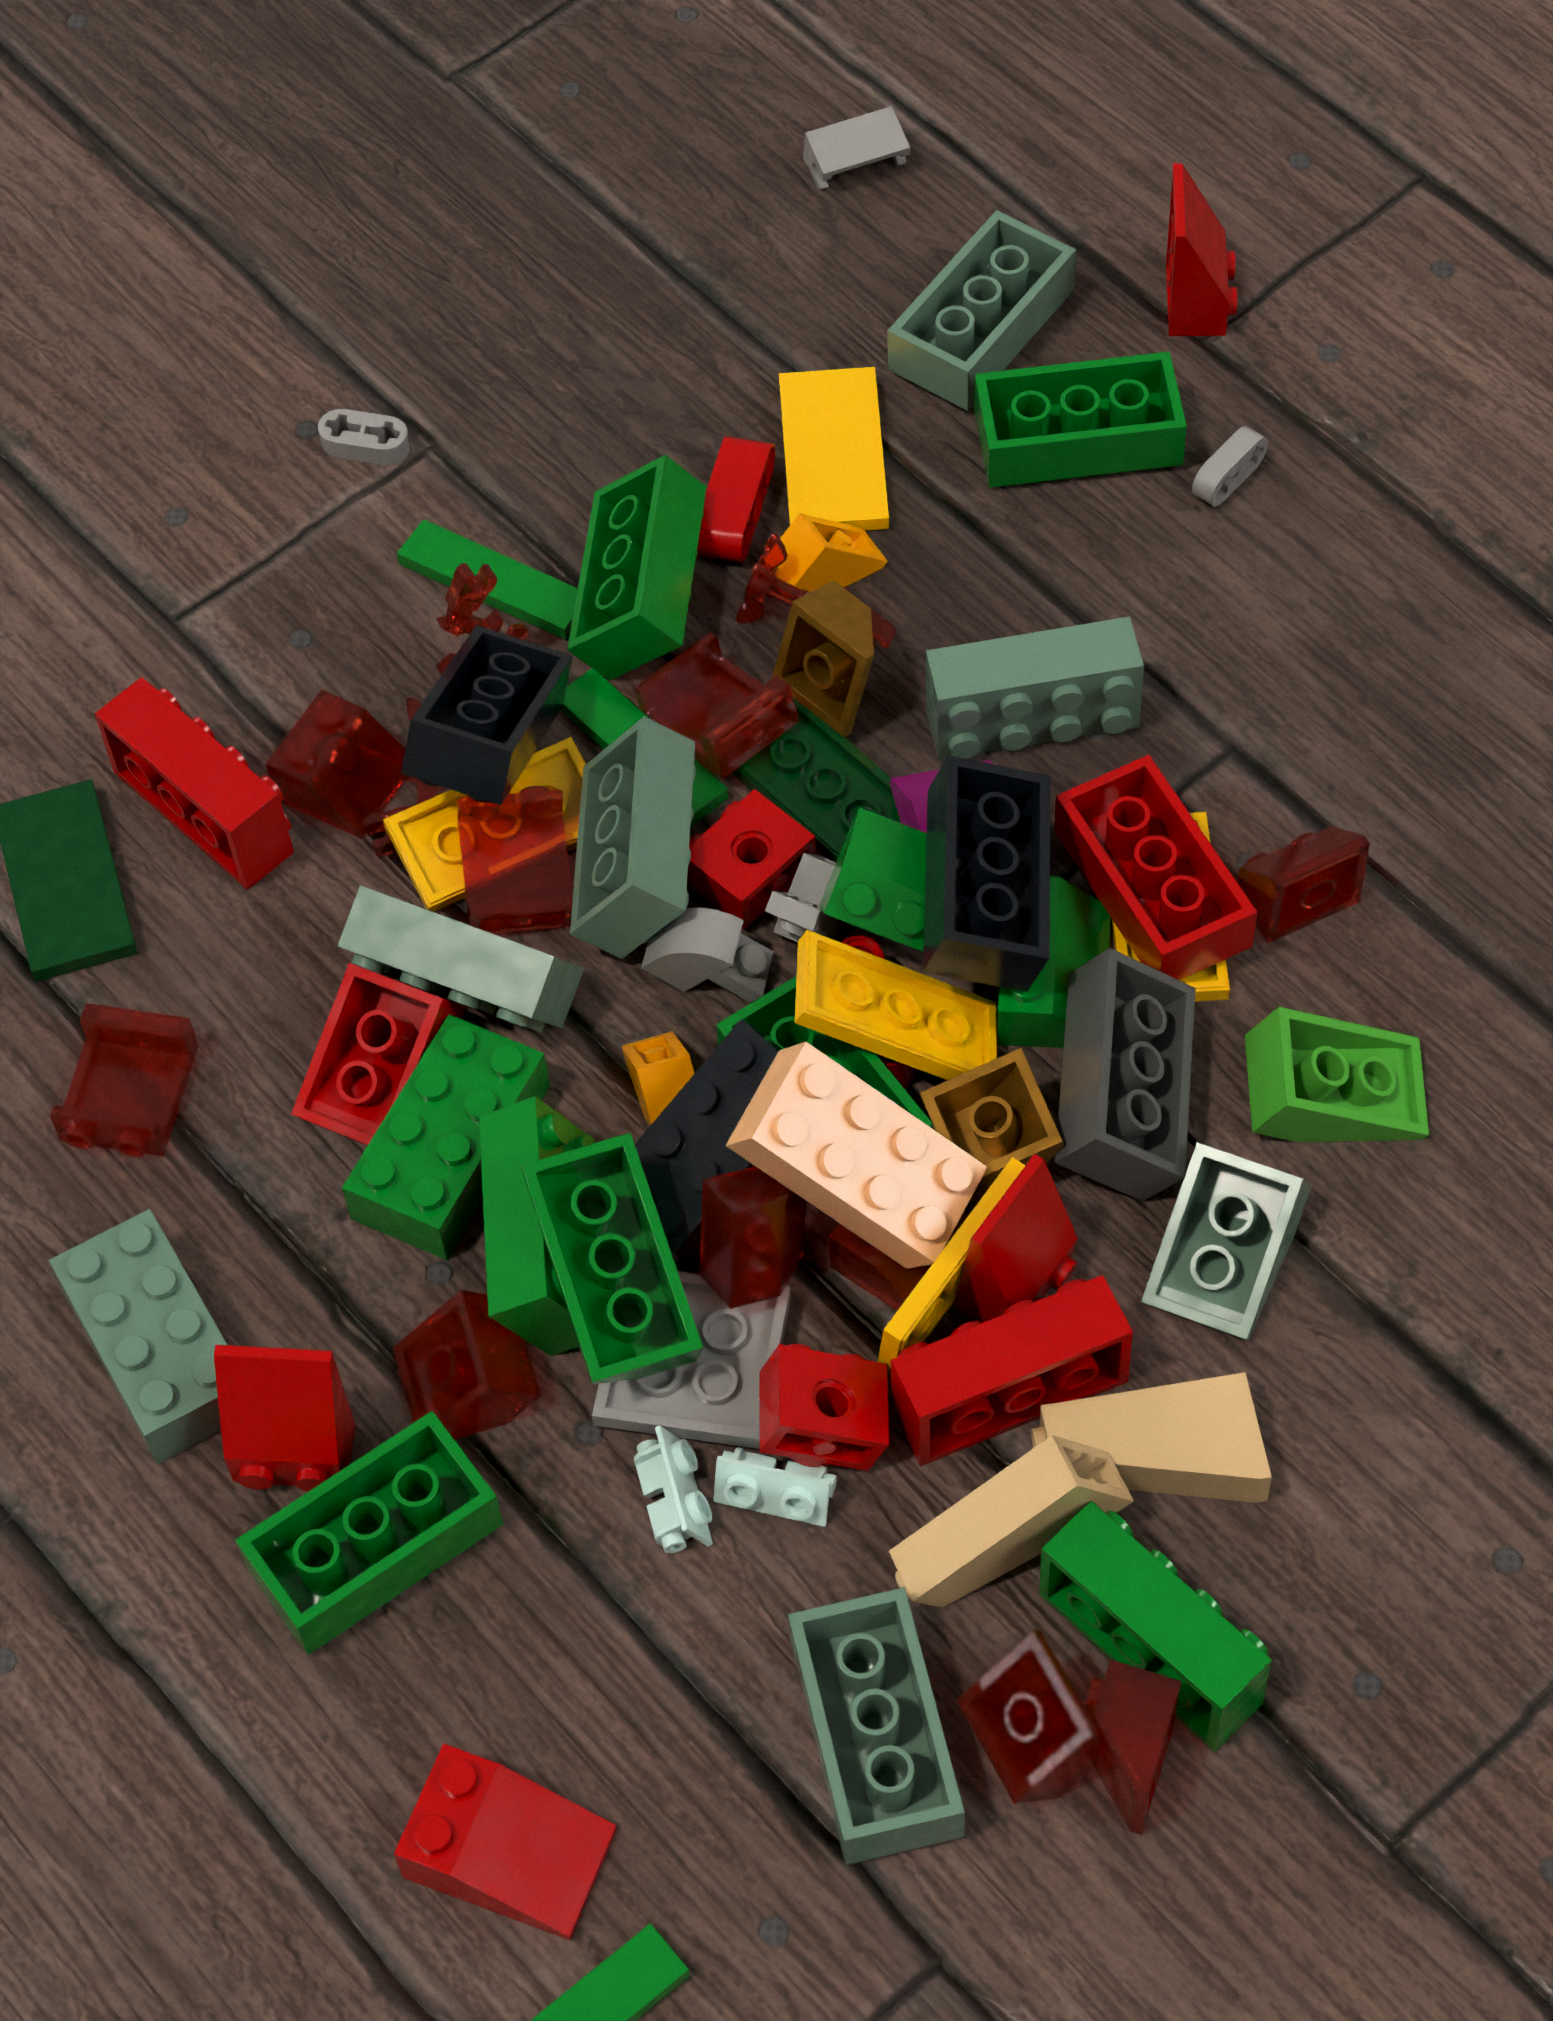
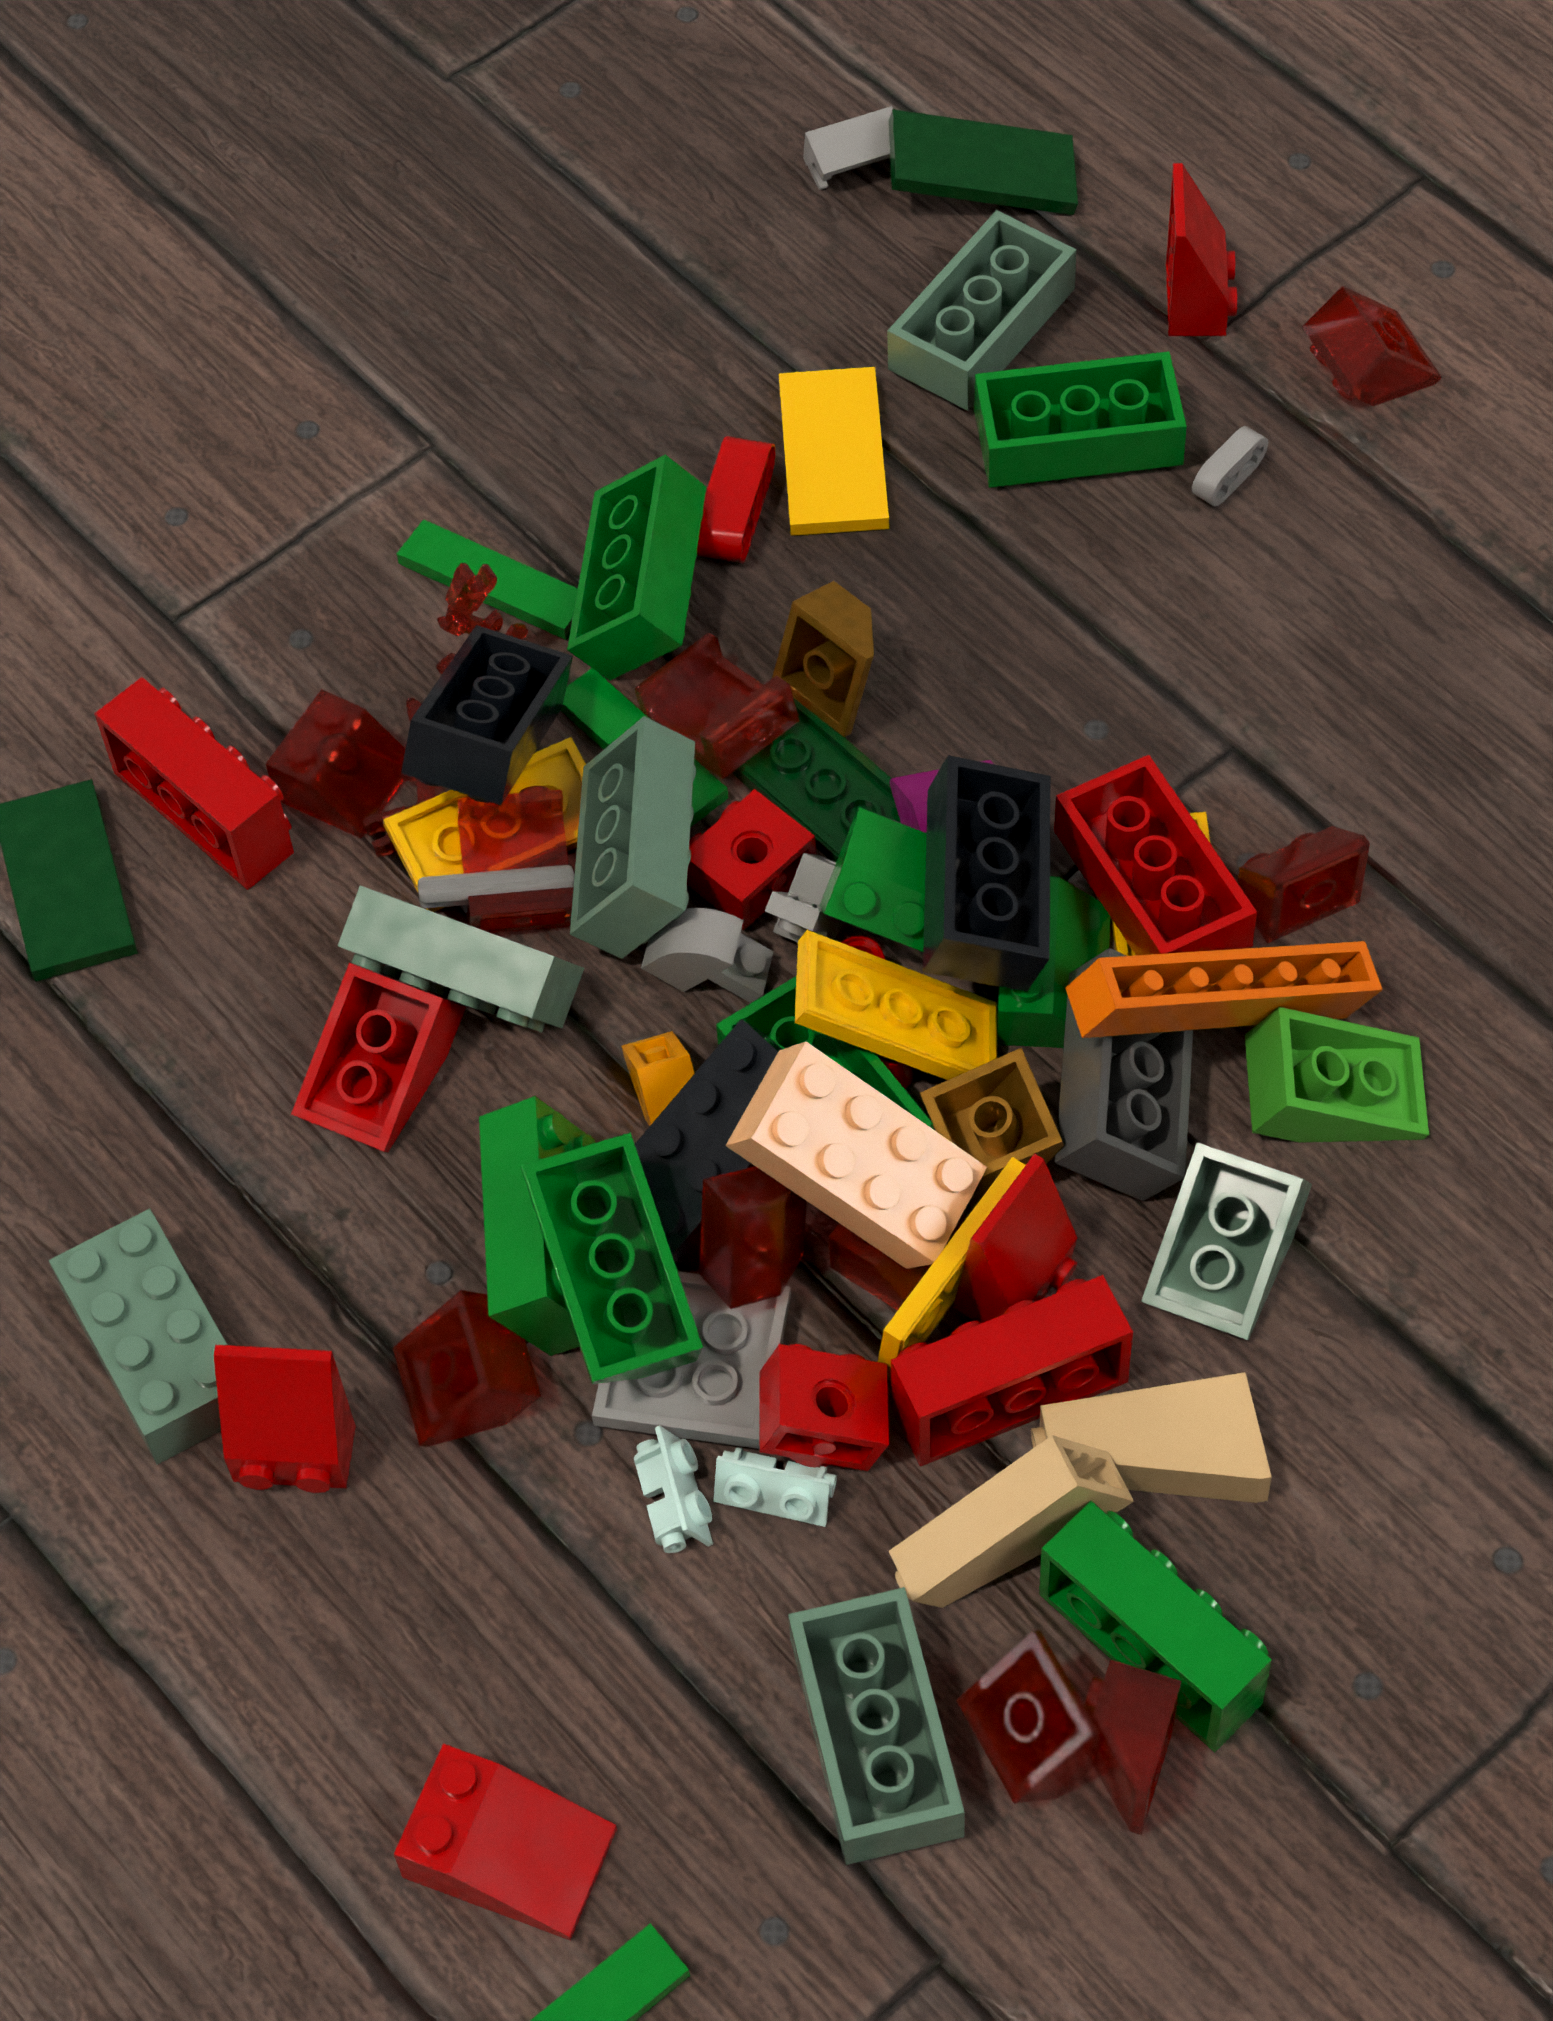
clear red panel [50,1003,199,1157] -> none
green brick [235,1411,504,1655] -> none
light grey beam [318,409,410,465] -> none
green brick [342,1014,550,1260] -> none
clear red piece [736,533,897,648] -> none
light orange slope [765,513,888,596] -> none
sand green brick [926,616,1144,761] -> none
none -> light grey axle [418,865,575,908]
none -> dark green tile [889,109,1078,215]
none -> orange brick [1065,941,1383,1038]
none -> clear red slope [1302,286,1442,406]

